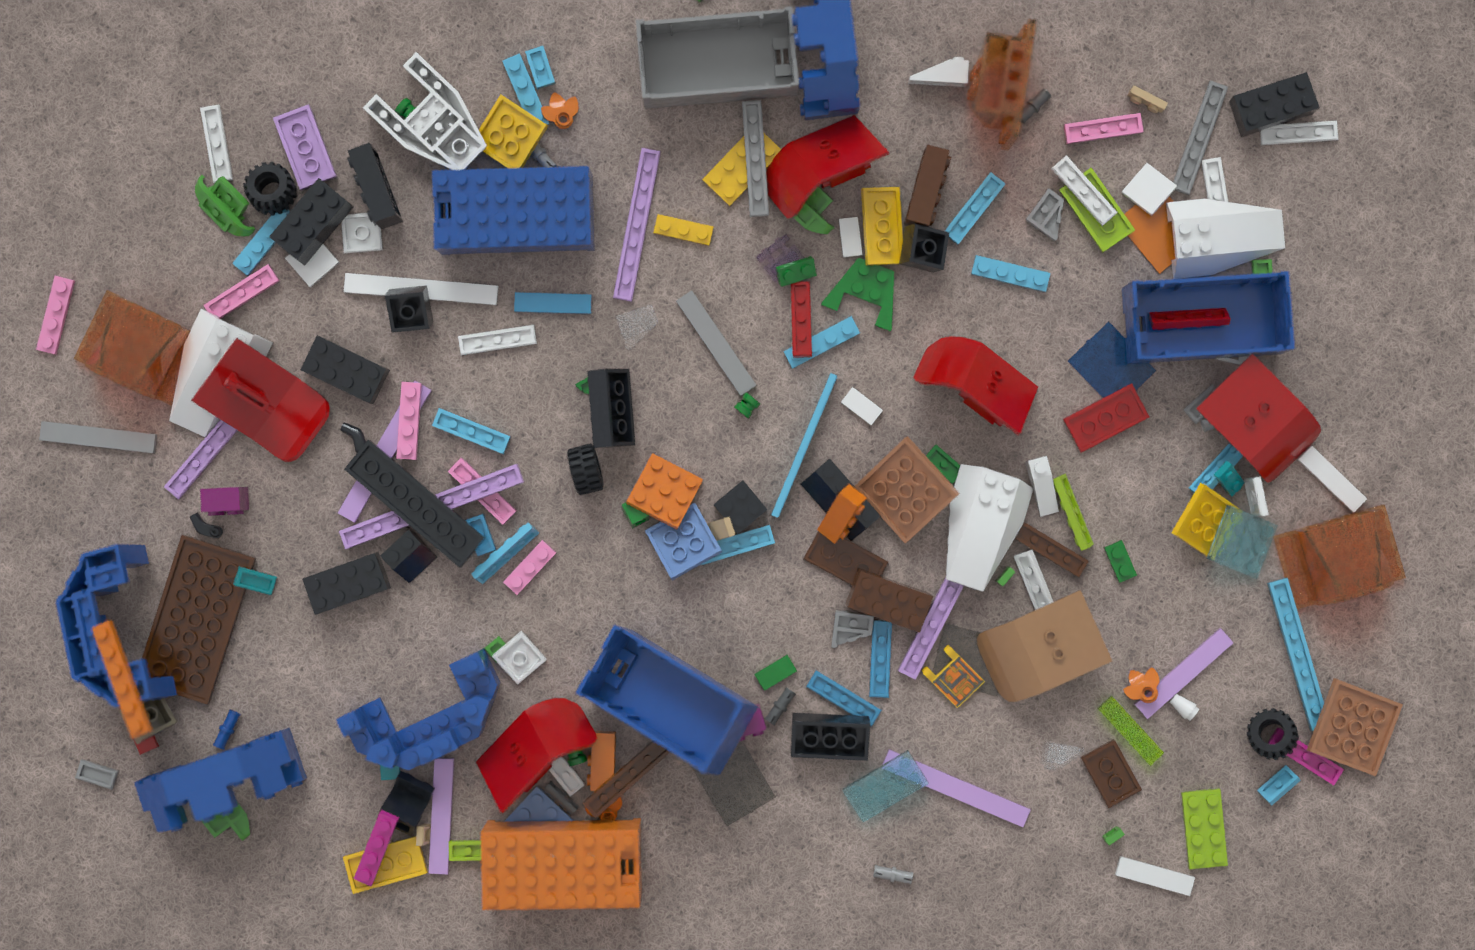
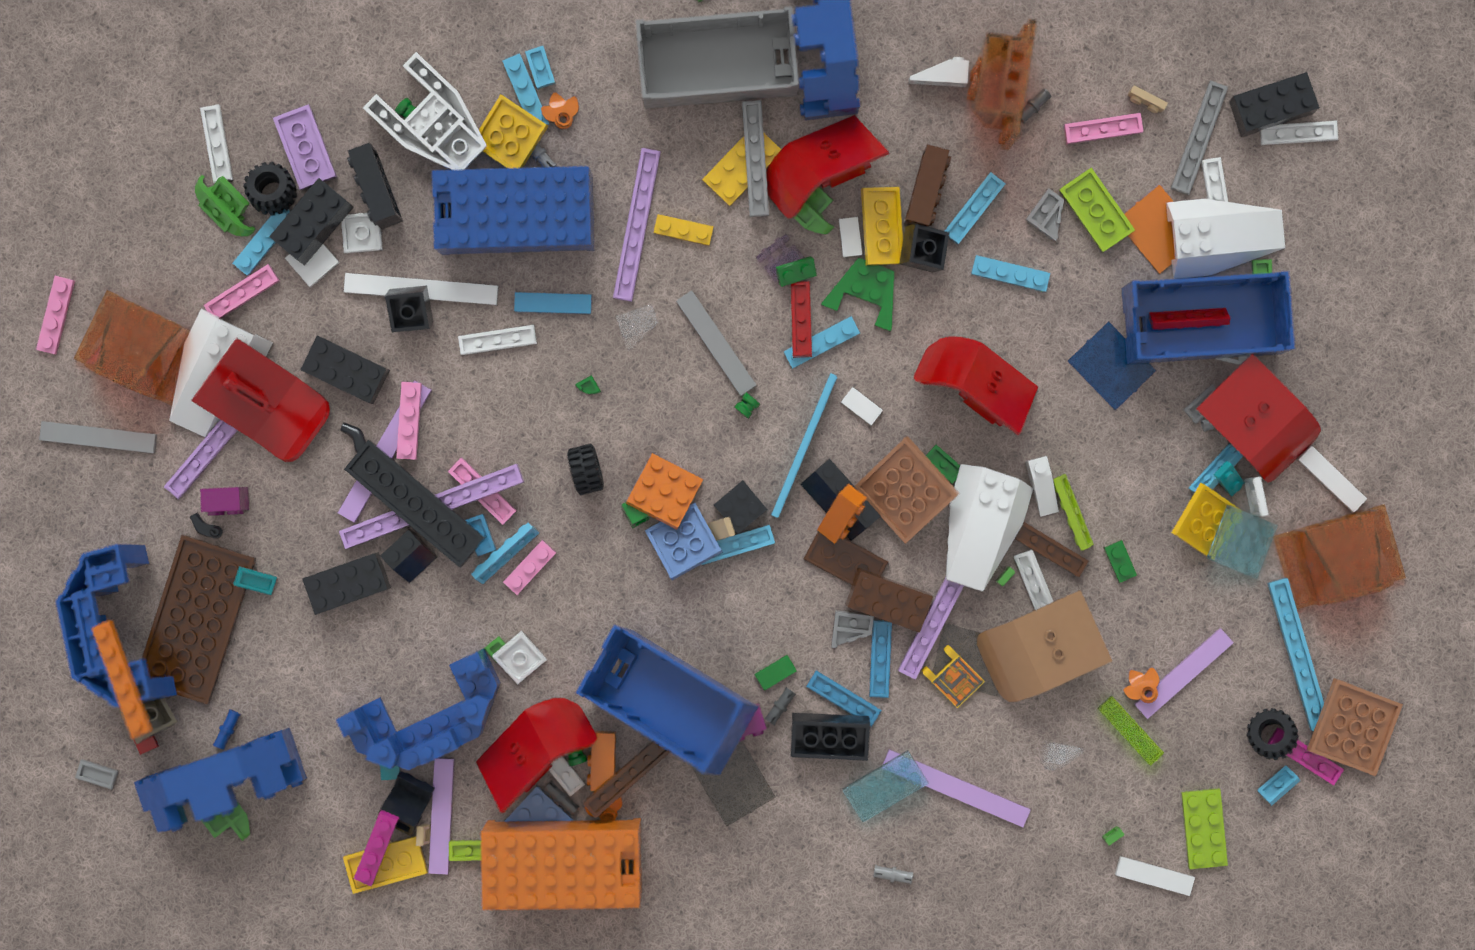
medium azure plate [432,408,511,454] -> none
black brick [587,369,635,448] -> none
white tile [1051,155,1117,226] -> none
red tile [1063,383,1149,453] -> none
reddish brown tile [1080,739,1142,808] -> none
white tile [1122,163,1177,216] -> none
white cone [1169,694,1199,721] -> none

